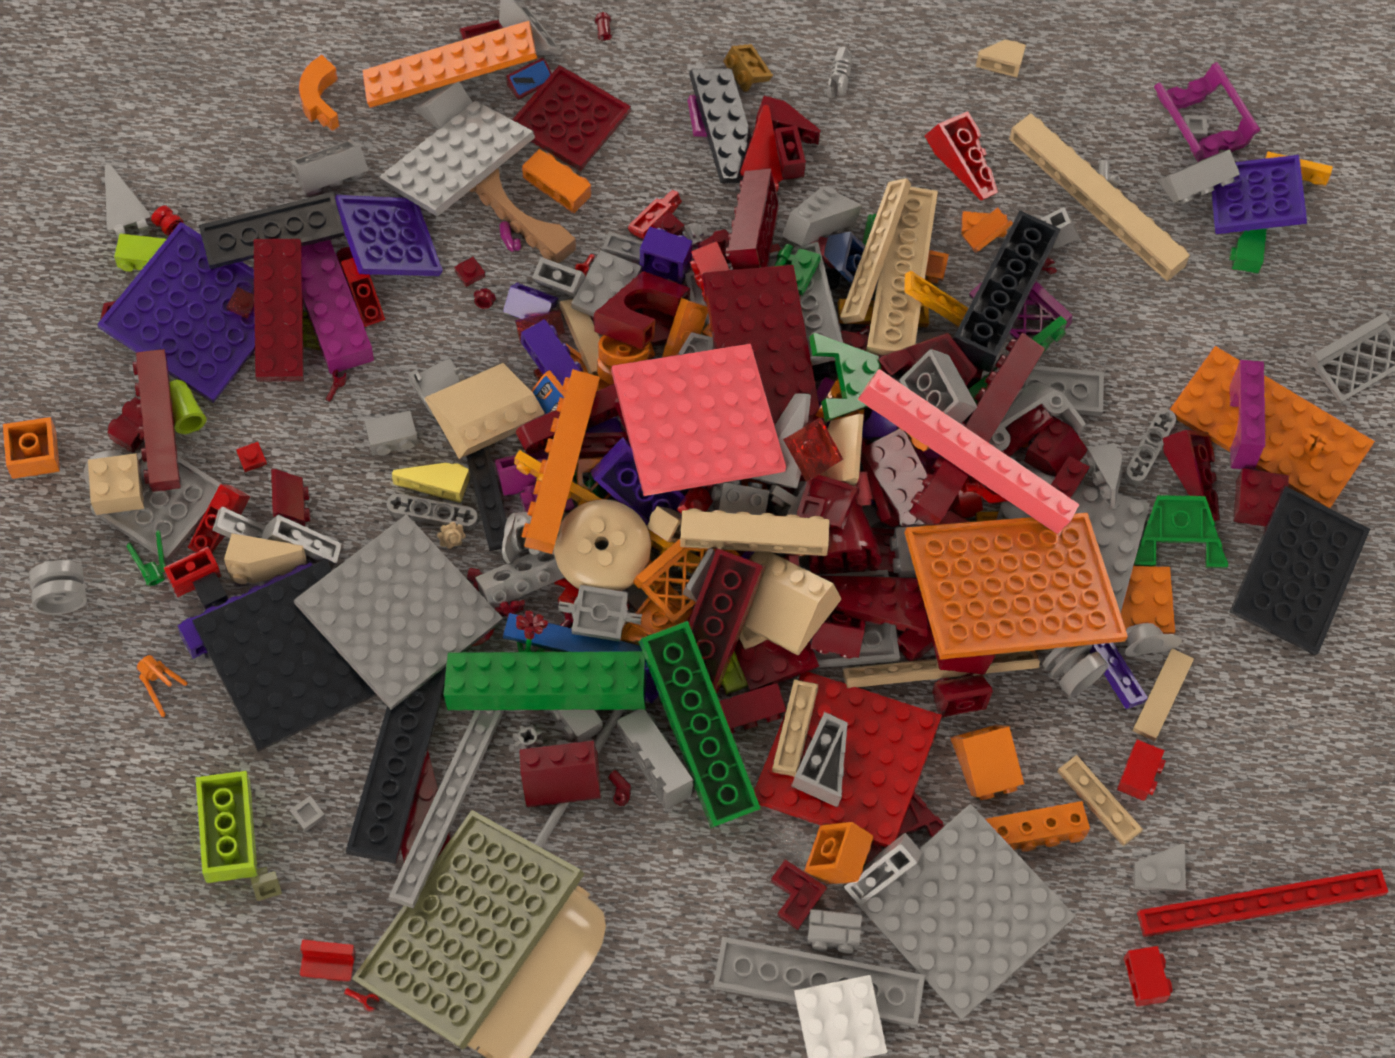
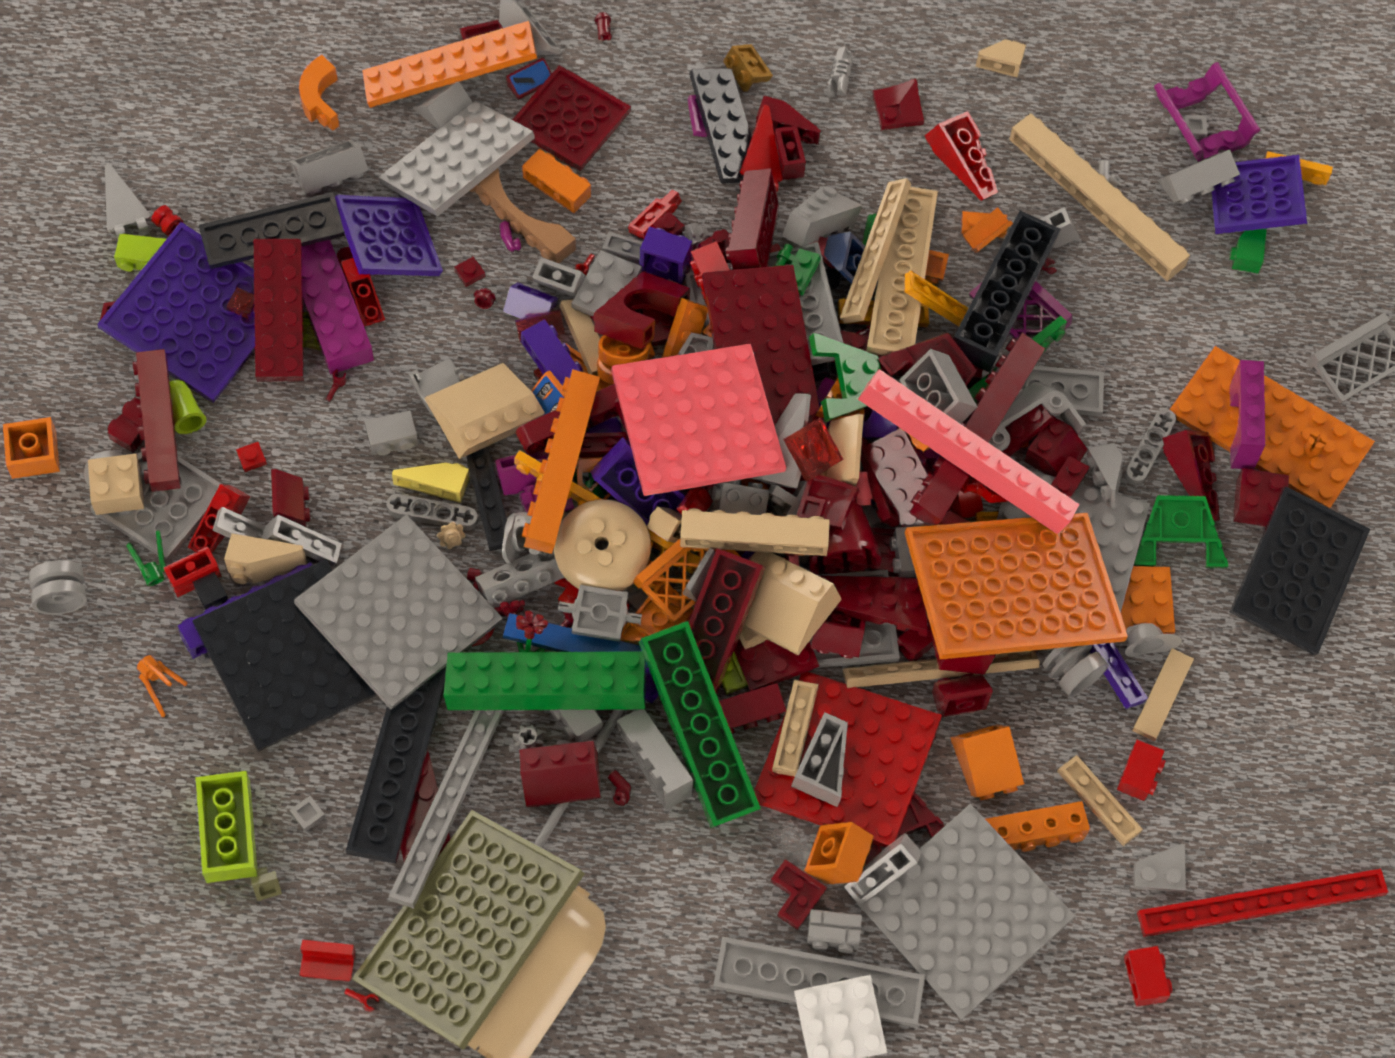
none -> dark red plate [872,78,924,130]

